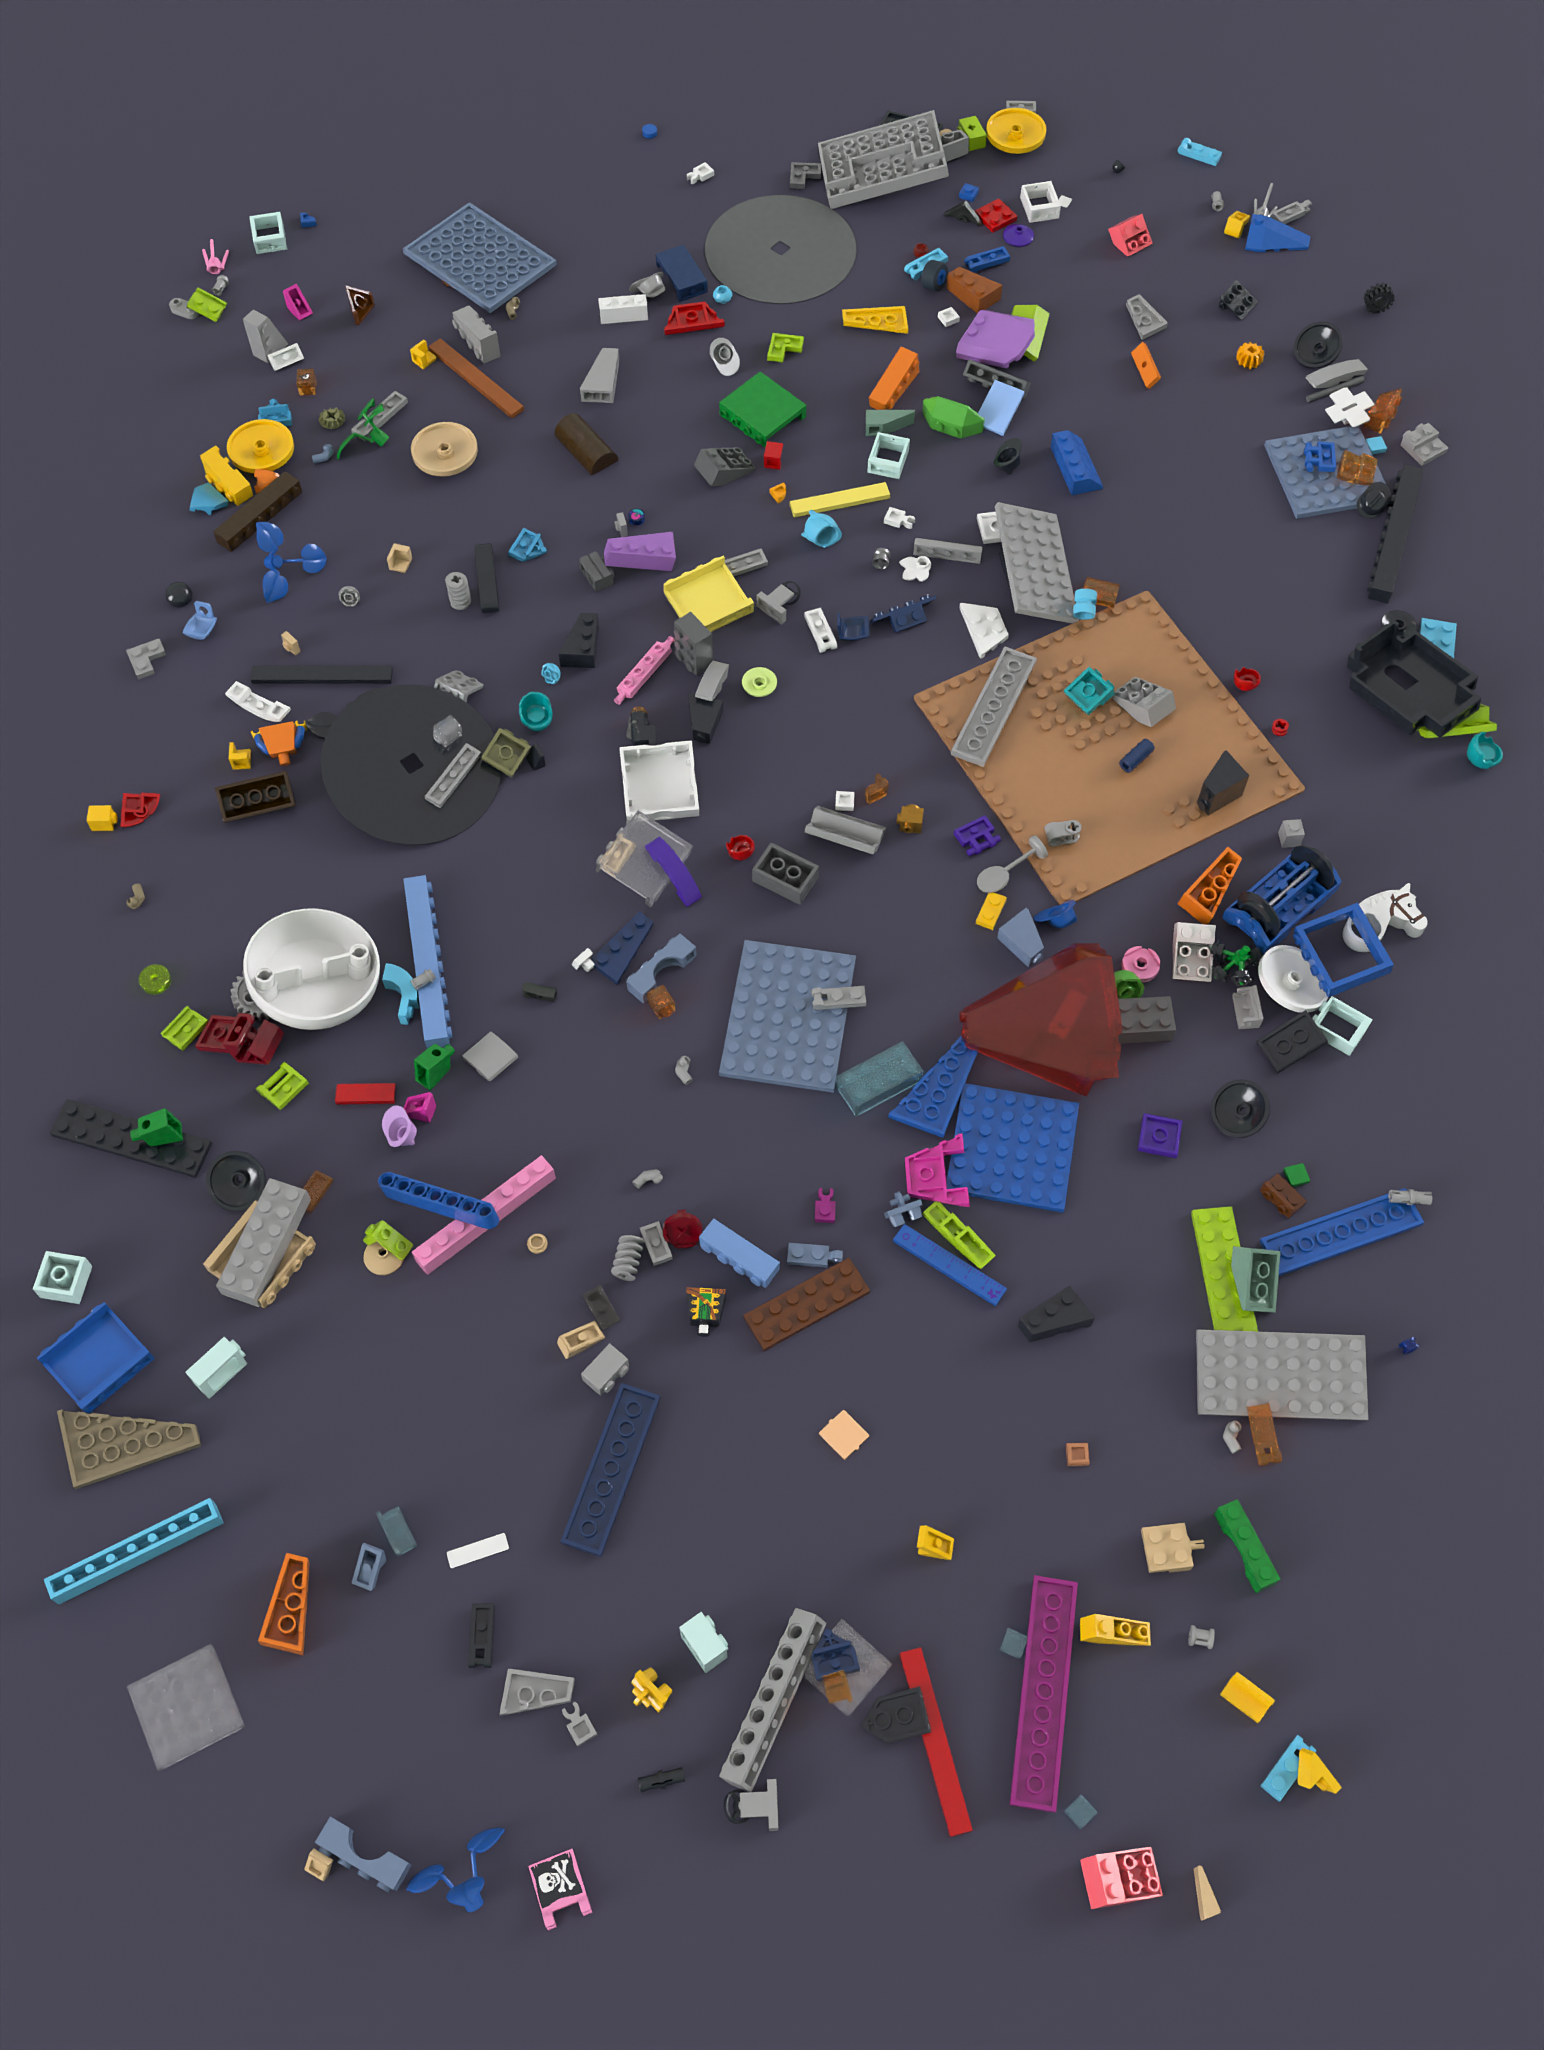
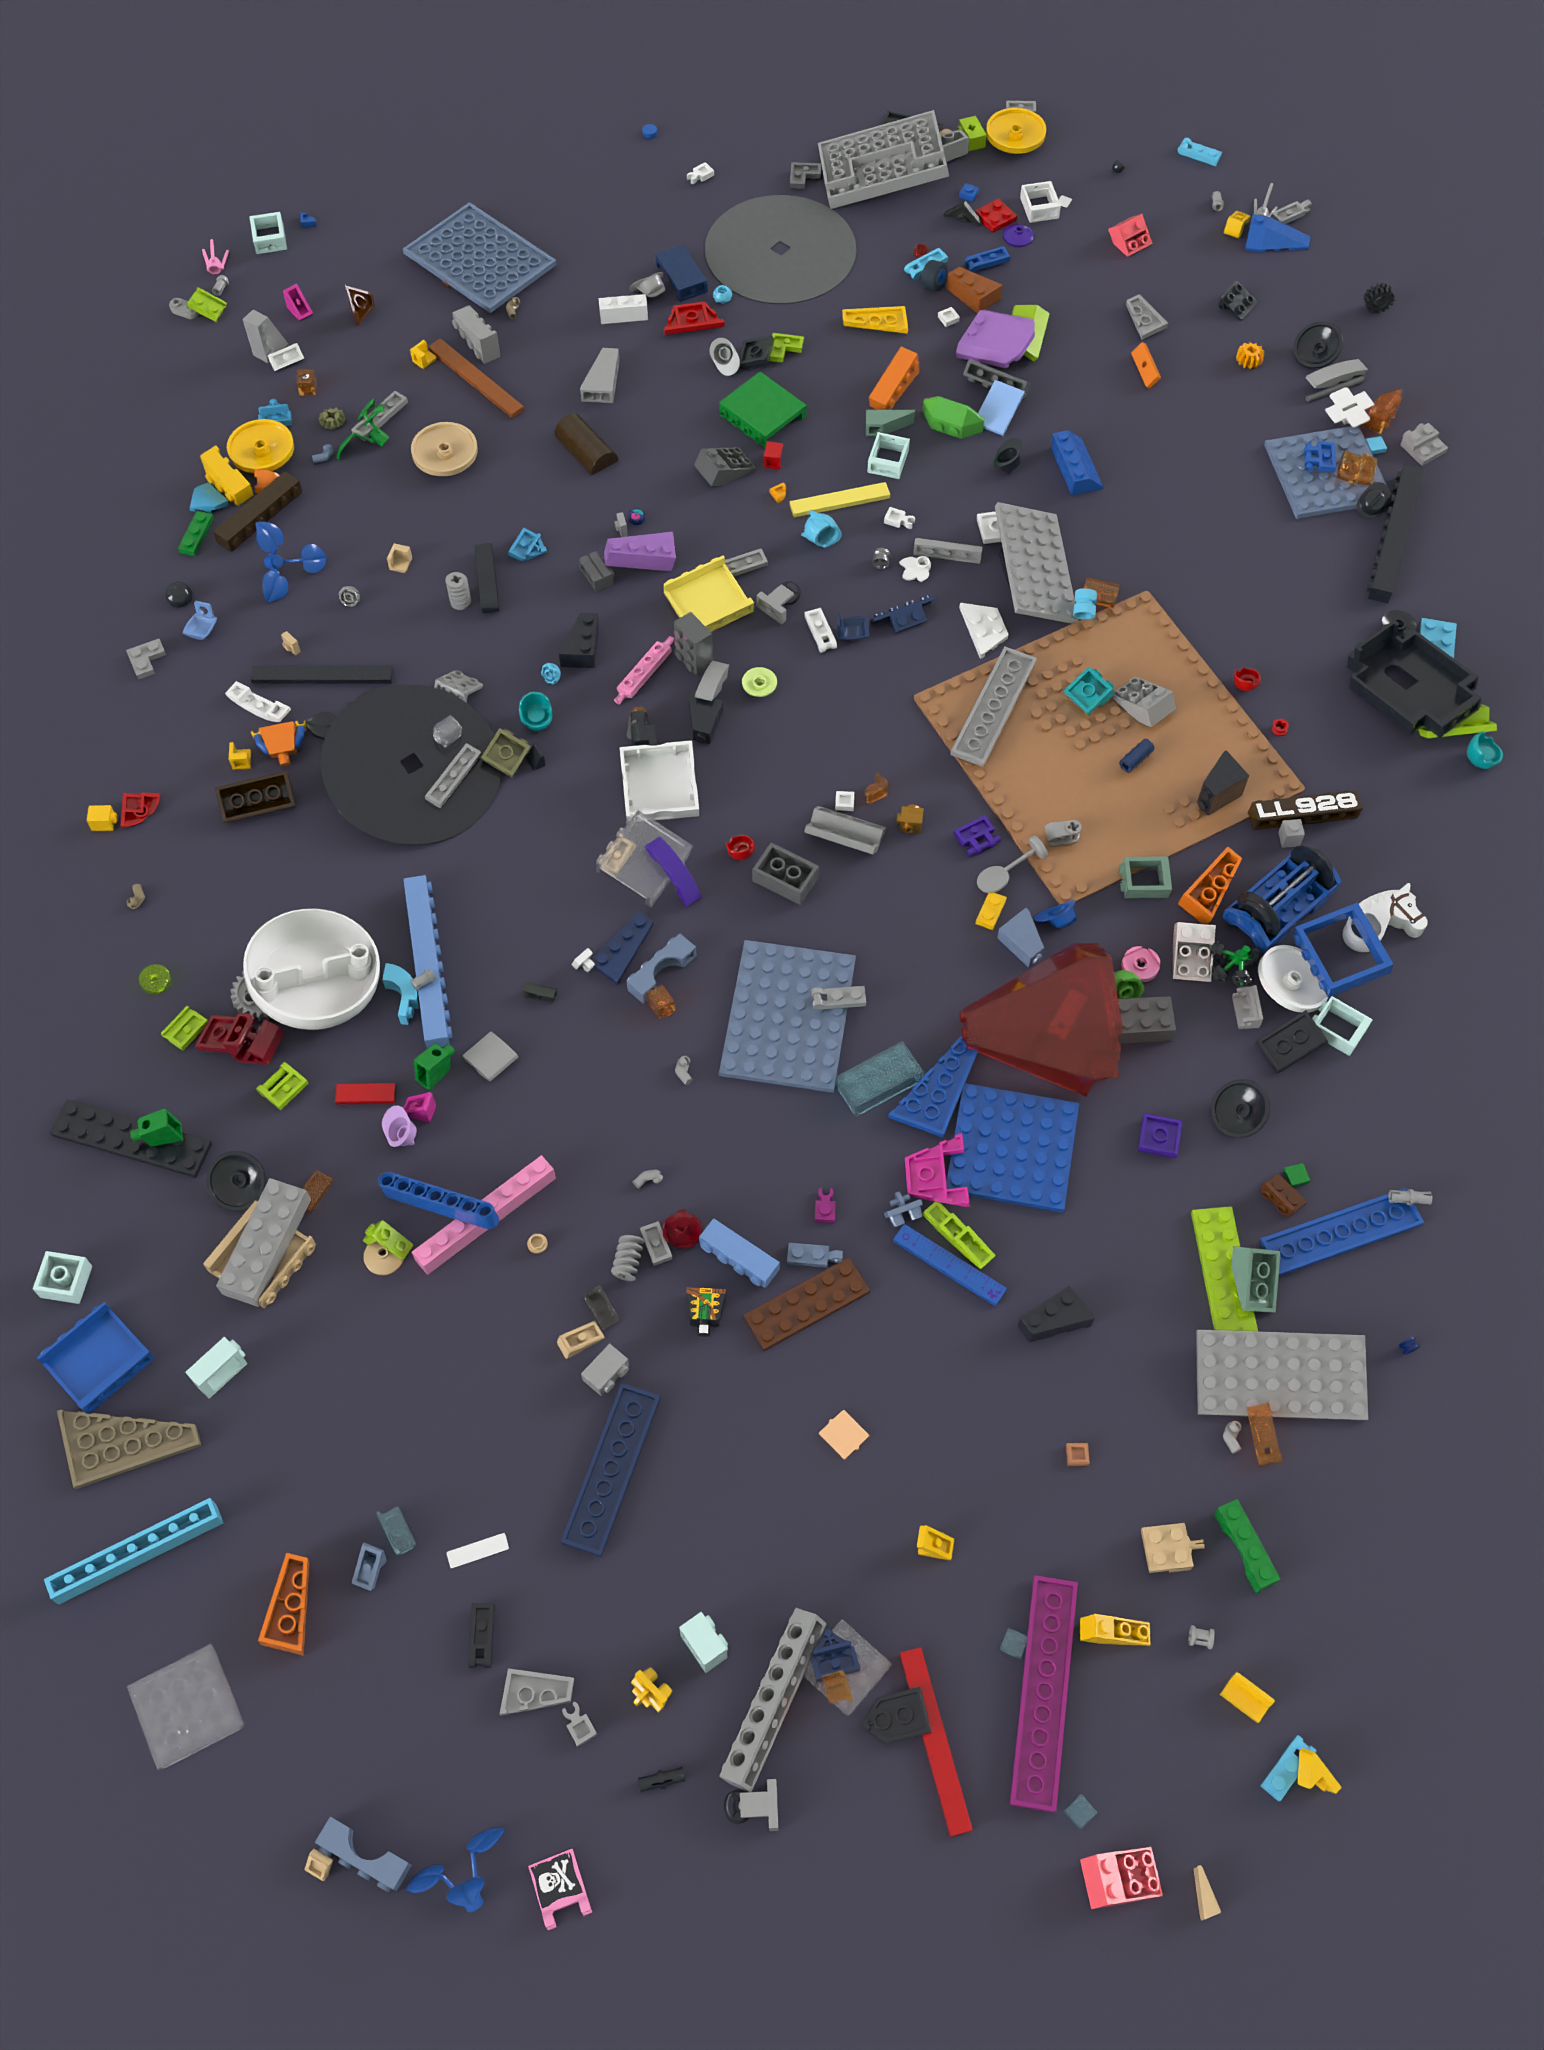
none -> green plate [178,511,214,556]
none -> black plate [739,335,774,369]
none -> sand green window [1118,856,1172,898]
none -> dark brown brick [1248,790,1363,830]

